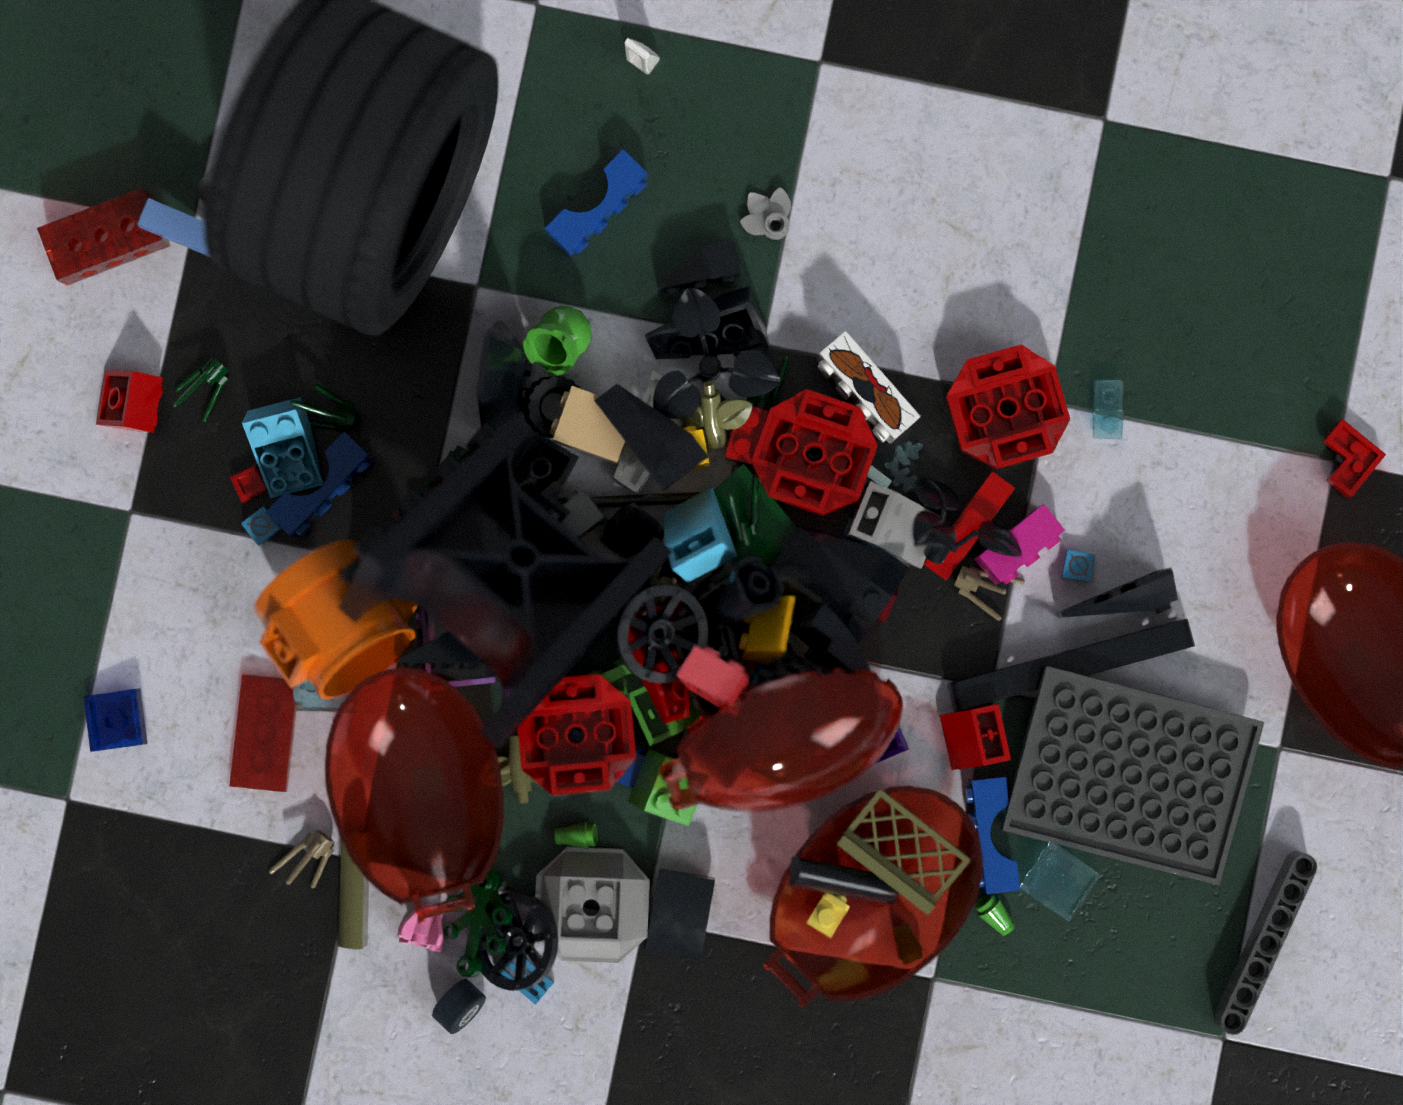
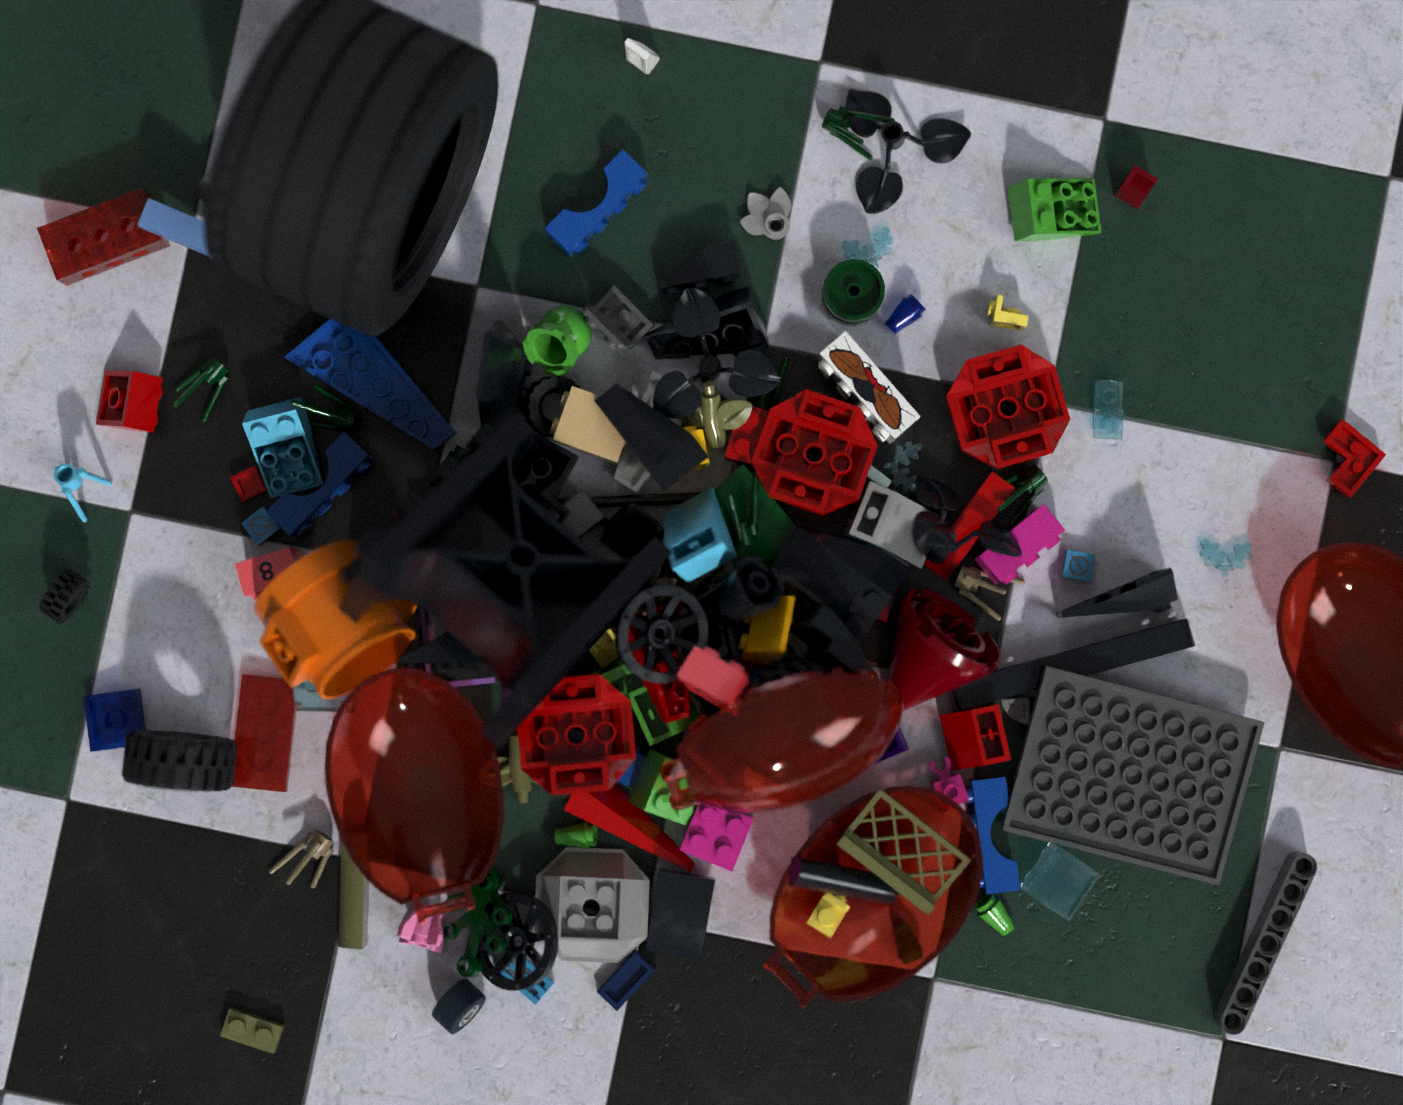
none -> black tyre [39,569,90,624]
none -> medium azure plant [54,463,112,522]
none -> black tyre [122,730,237,792]
none -> olive plate [220,1007,285,1054]
none -> coral brick [235,547,303,601]
none -> blue wing [284,319,456,450]
none -> red wedge [564,783,695,872]
none -> dark grey bracket [582,285,656,350]
none -> bracket [589,626,619,669]
none -> dark blue tile [596,949,656,1011]
none -> dark pink brick [680,795,754,872]
none -> dark green wheel [821,259,885,326]
none -> dark green plant [822,106,895,160]
none -> clear light blue animal [842,227,893,268]
none -> black plant [846,89,971,214]
none -> clear blue cone [884,294,926,335]
none -> dark red cone [884,589,1001,711]
none -> dark pink brick [929,756,969,810]
none -> light yellow bracket [987,294,1029,331]
none -> dark green plant [997,465,1048,527]
none -> light grey tile [1000,696,1031,725]
none -> bright green slope [1008,178,1101,242]
none -> dark red panel [1114,165,1158,210]
none -> clear light blue animal [1199,539,1252,577]

